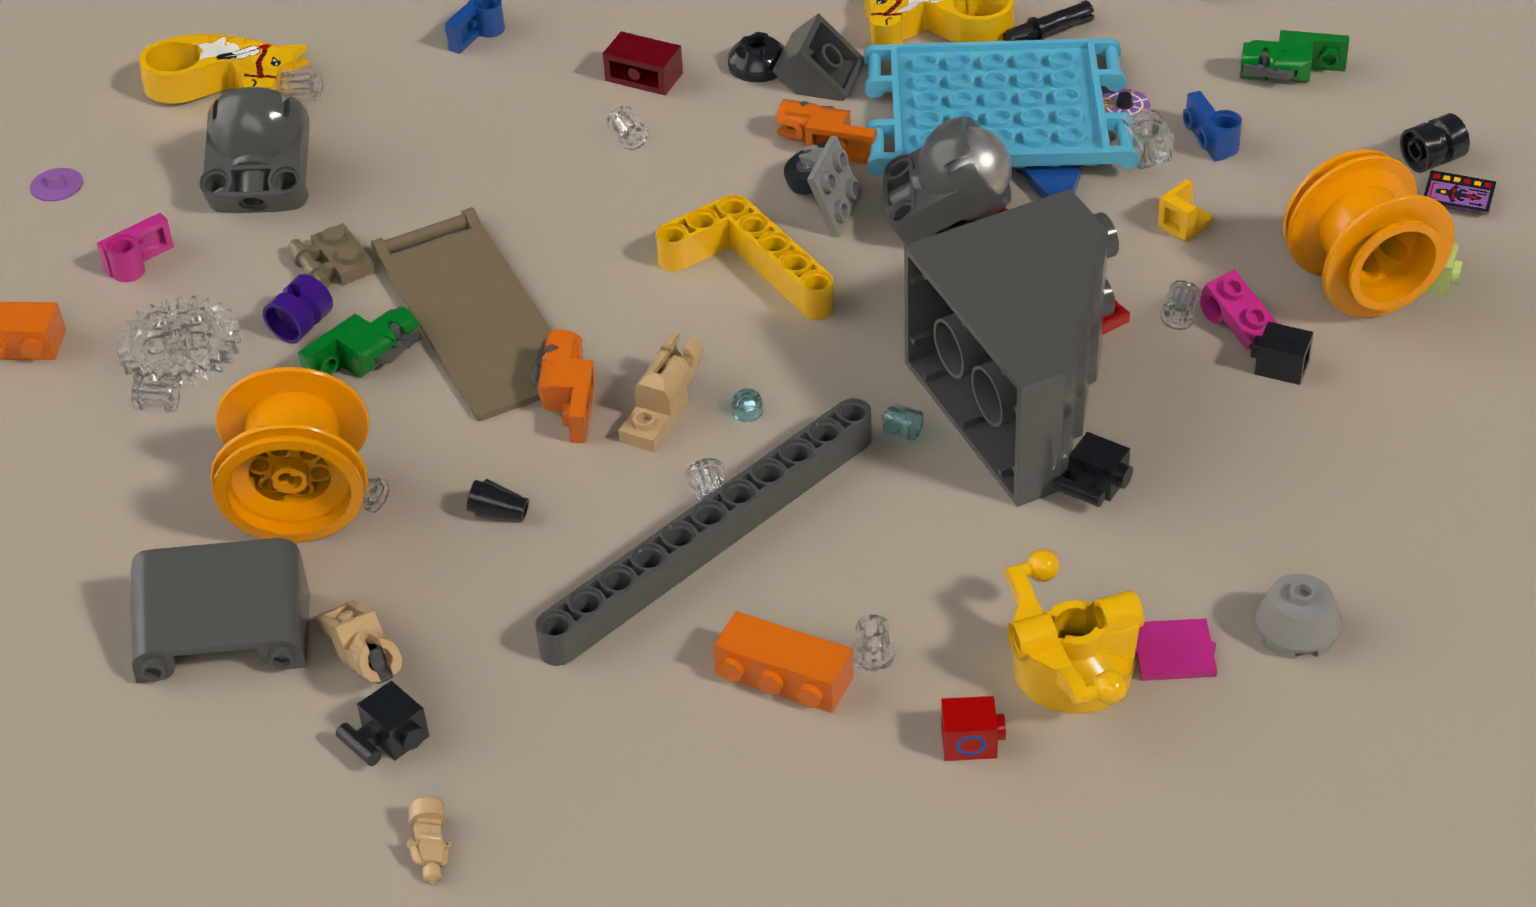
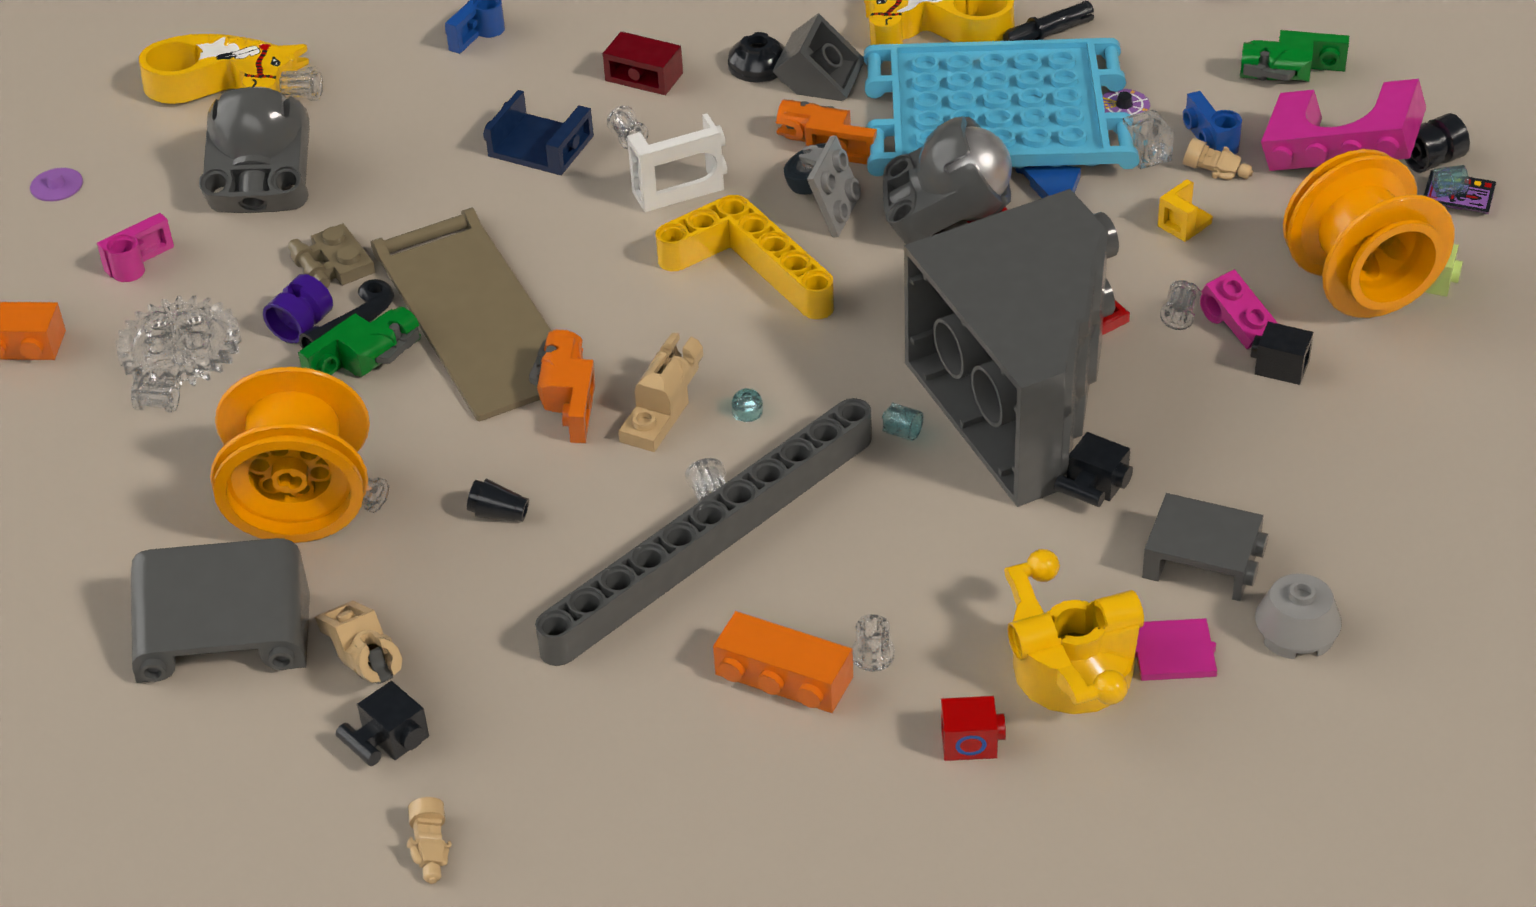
none -> black plant [299,279,394,349]
none -> dark blue panel [483,90,594,176]
none -> white panel [627,113,727,212]
none -> dark grey panel [1142,493,1268,601]
none -> tan piece [1183,138,1253,180]
none -> dark pink arch [1261,78,1426,171]
none -> clear light blue hose [1432,165,1469,198]

